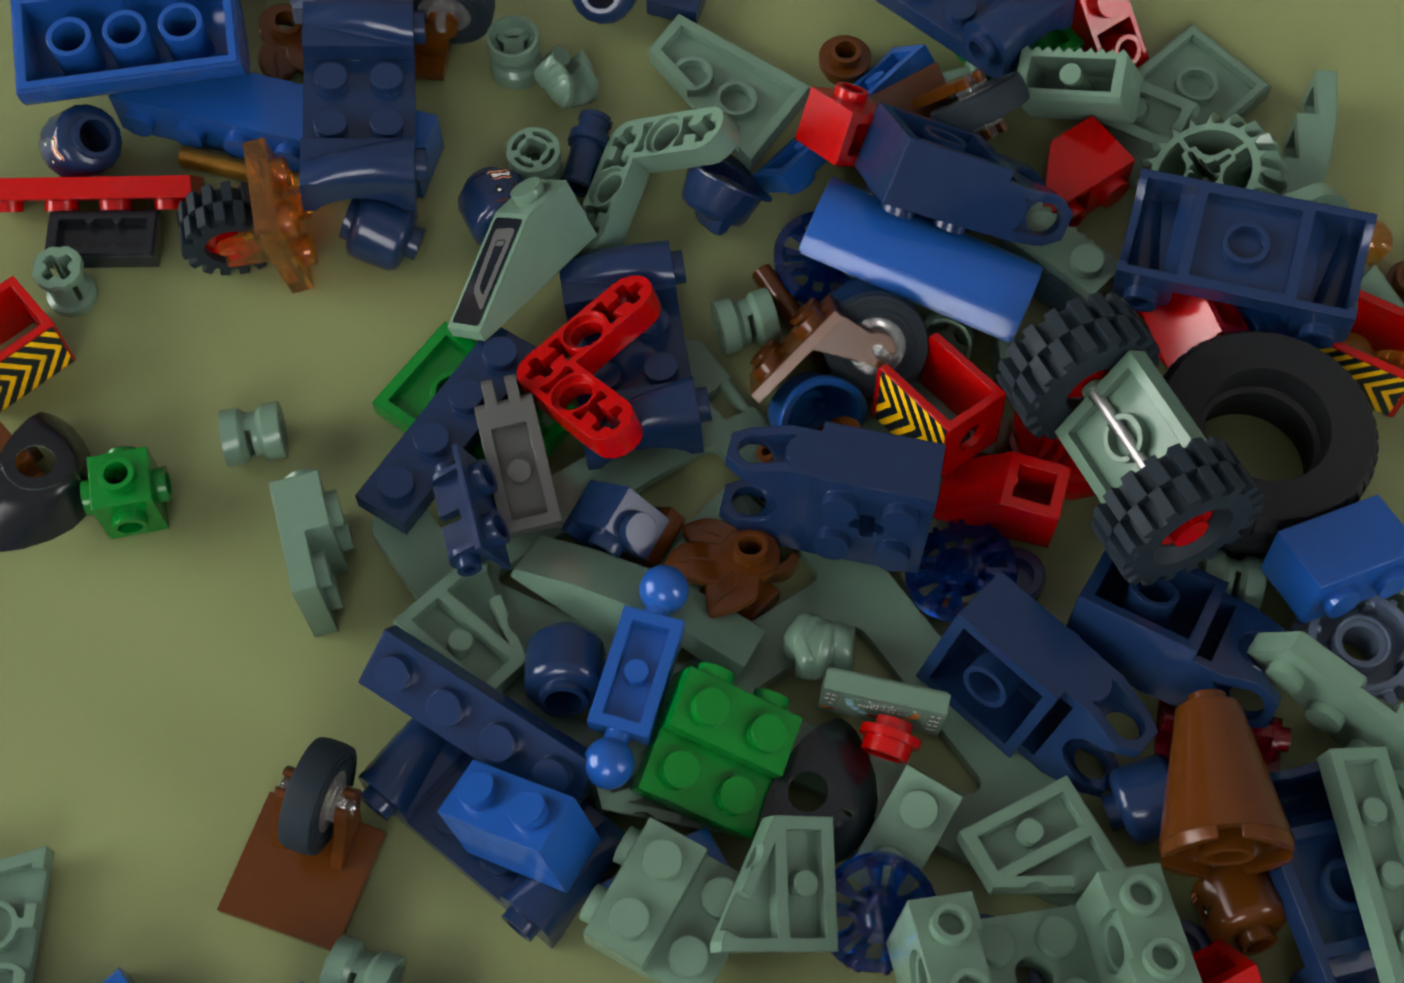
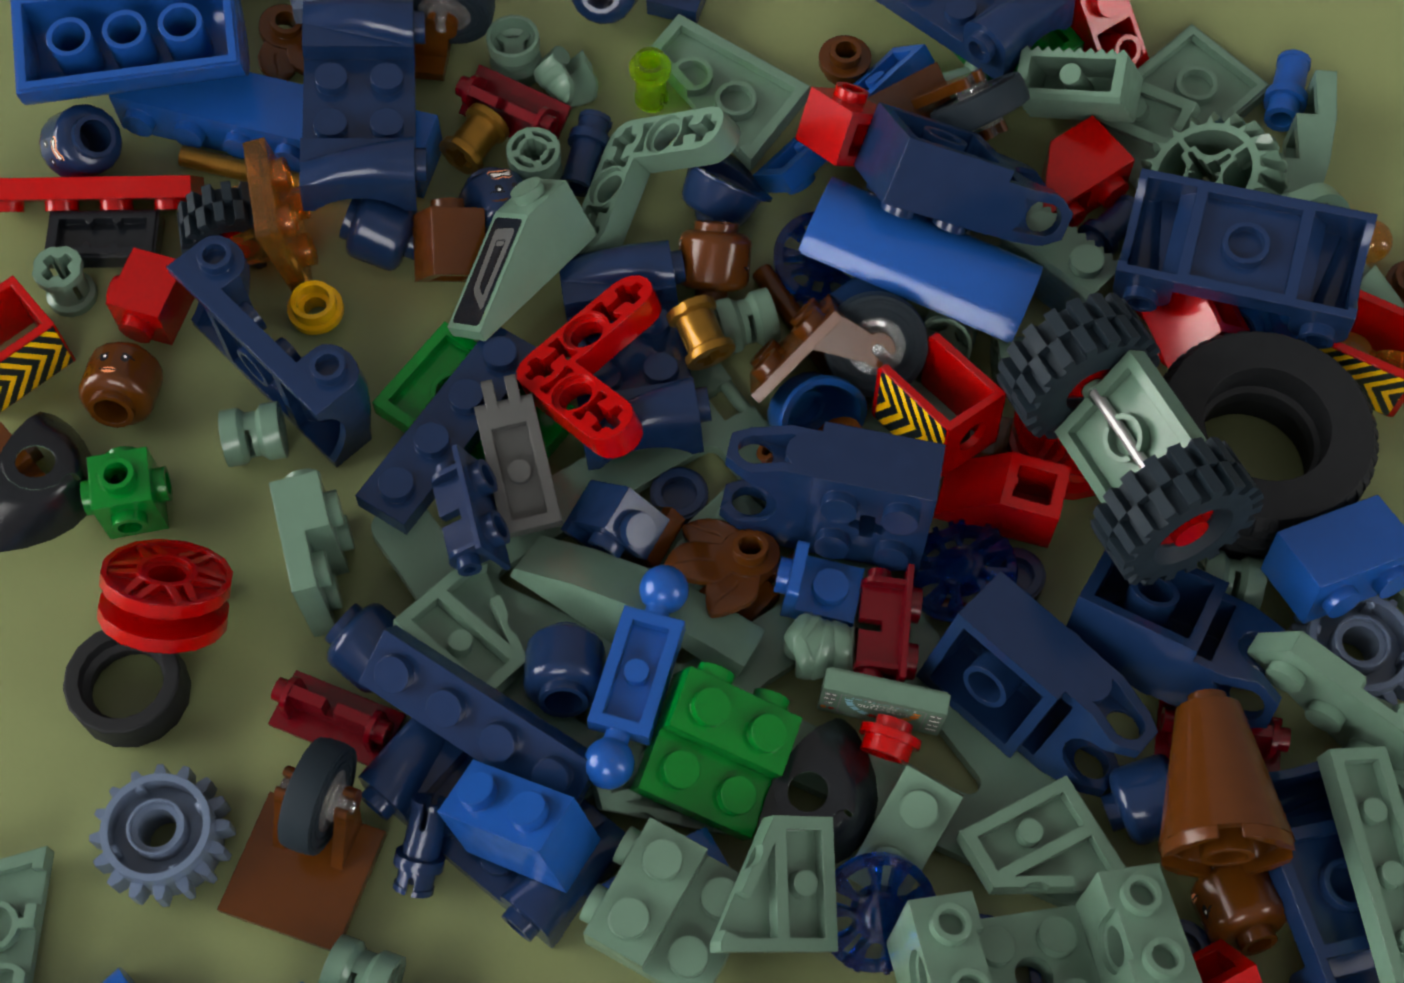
none -> black tyre [63,630,191,747]
none -> reddish brown head [79,342,163,428]
none -> sand blue gear [89,764,236,907]
none -> red wheel [97,539,233,654]
none -> red brick [106,247,195,345]
none -> dark blue piece [166,235,372,468]
none -> dark red hinge [268,670,406,766]
none -> yellow plate [287,280,344,335]
none -> dark blue head [324,603,396,693]
none -> dark blue pin [393,792,446,899]
none -> reddish brown brick [413,197,486,282]
none -> pearl gold bush [439,103,510,175]
none -> dark red hinge [455,64,572,139]
none -> clear neon green pin [629,47,671,113]
none -> dark blue tile [650,467,708,525]
none -> pearl gold bush [666,295,736,371]
none -> reddish brown head [679,220,752,300]
none -> blue bracket [773,540,865,627]
none -> dark red hinge [853,563,923,683]
none -> dark blue pin [1077,195,1135,255]
none -> blue pin [1263,49,1311,132]

